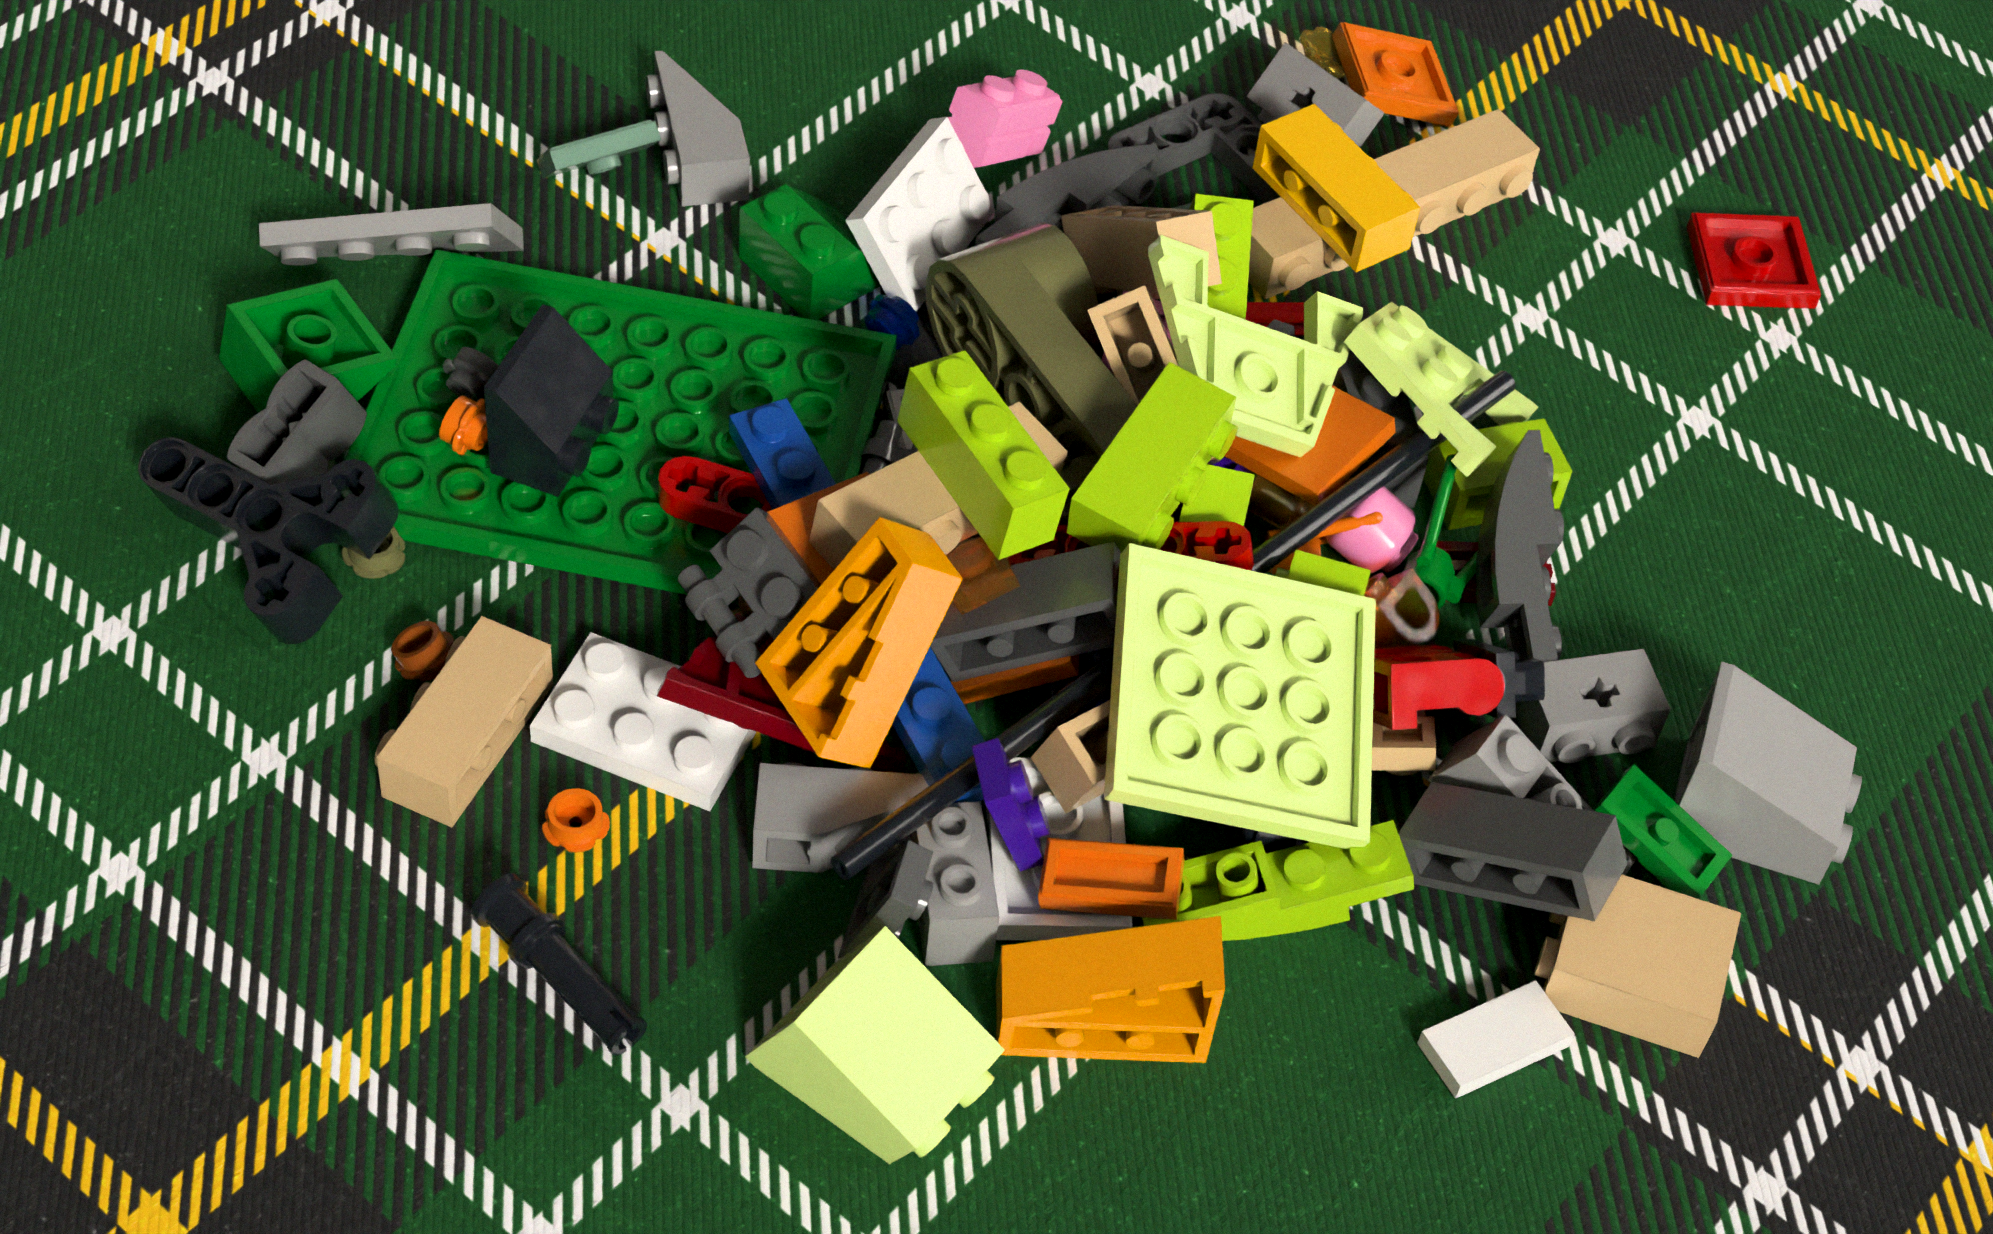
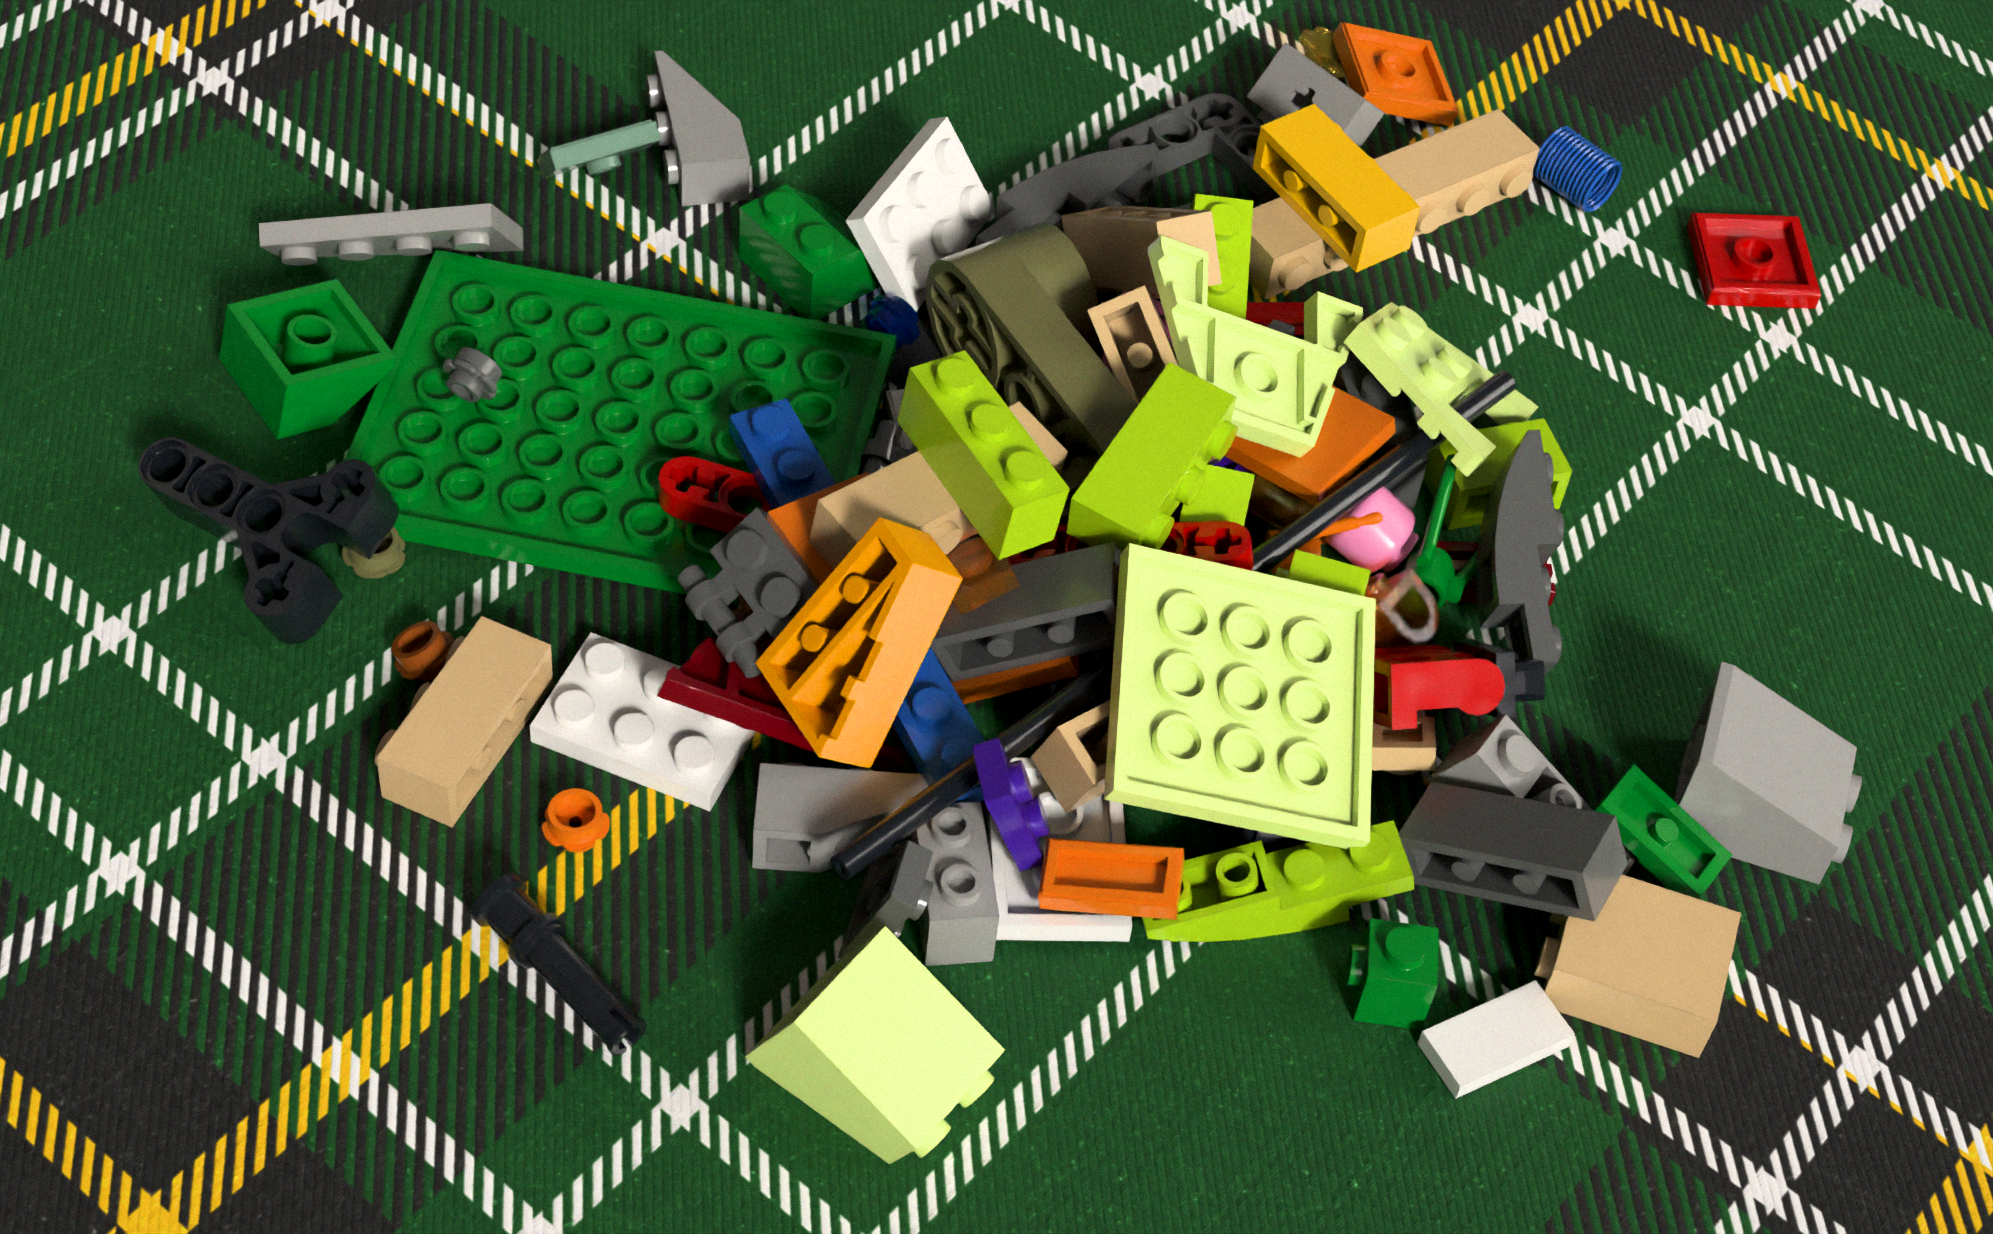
dark grey brick [227,359,367,484] -> none
orange plate [439,395,488,455] -> none
black slope [484,304,619,497] -> none
bright pink brick [948,70,1062,168] -> none
light orange wedge [996,916,1225,1063] -> none
light grey brick [1515,649,1671,763] -> none
none -> green brick [1345,918,1439,1030]
none -> blue piece [1532,126,1622,213]

